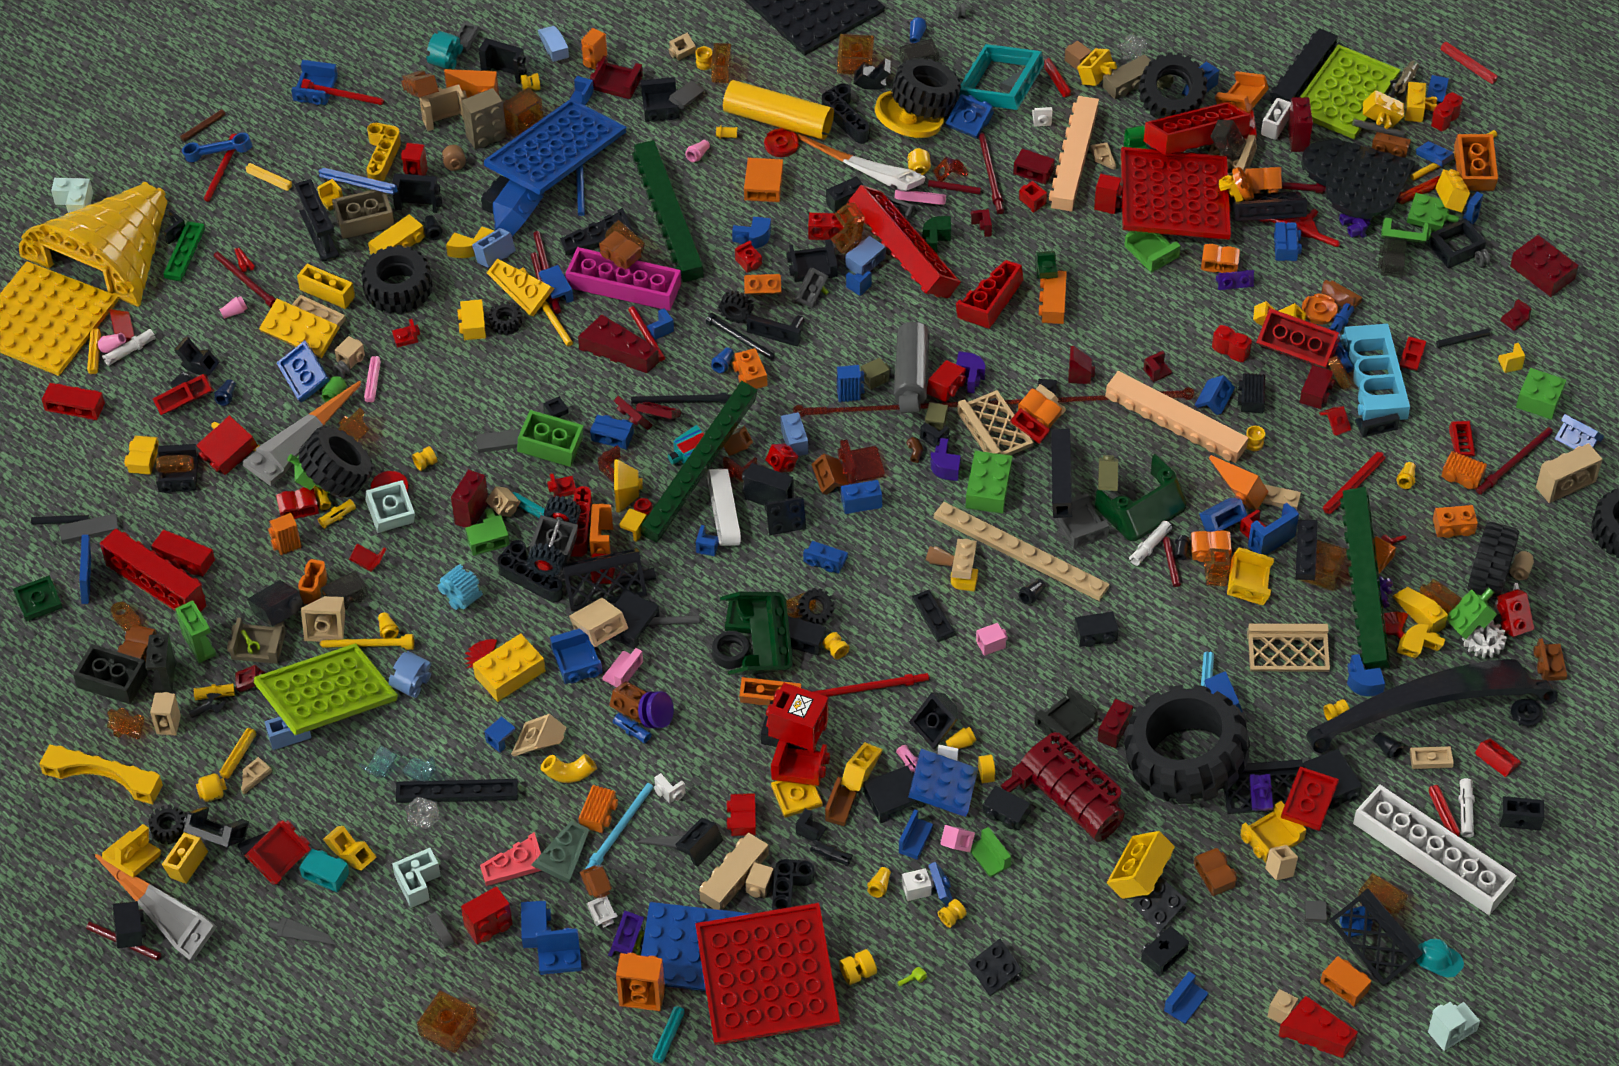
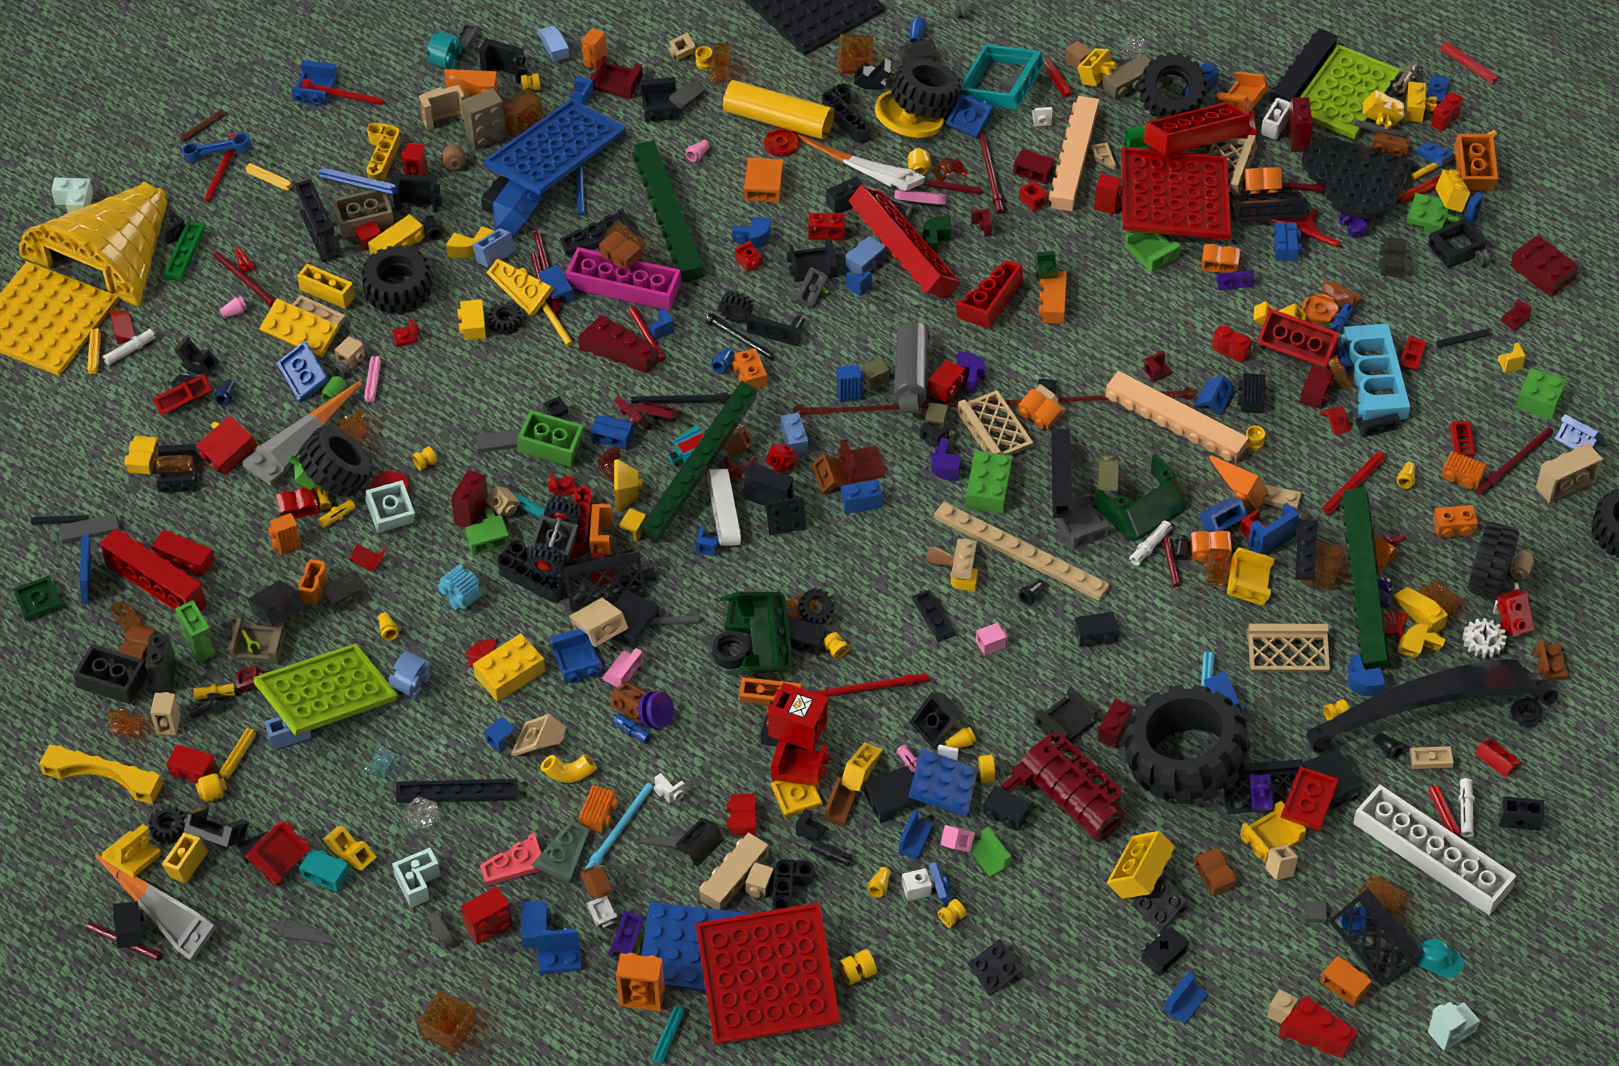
red brick [42,383,105,420] -> none
bright pink cone [98,333,126,353] -> none
tan tile [241,757,272,794] -> none
tan slope [301,596,345,642] -> none
yellow panel [317,179,343,211] -> none
yellow piece [320,634,415,650] -> none
dark orange arch [401,70,439,97] -> none
clear light blue bracket [402,756,436,781] -> none
red plate [634,498,653,515] -> none
yellow pin [716,125,737,139] -> none
orange panel [744,274,781,295] -> none
blue bracket [803,541,848,574] -> none
clear orange brick [831,203,865,253] -> none
lime hand [897,967,927,987] -> none
reddish brown arm [906,437,924,463] -> none
red slope [1010,408,1050,444] -> none
dark red slope [1068,346,1095,384] -> none
clear smoke brick [1210,120,1247,159] -> none
yellow bracket [1219,175,1243,202] -> none
orange tile [1232,167,1254,201] -> none
bright green panel [1381,217,1431,244] -> none
bright green plate [1447,587,1497,639] -> none
none -> red brick [166,744,216,784]
none -> red panel [355,221,381,251]

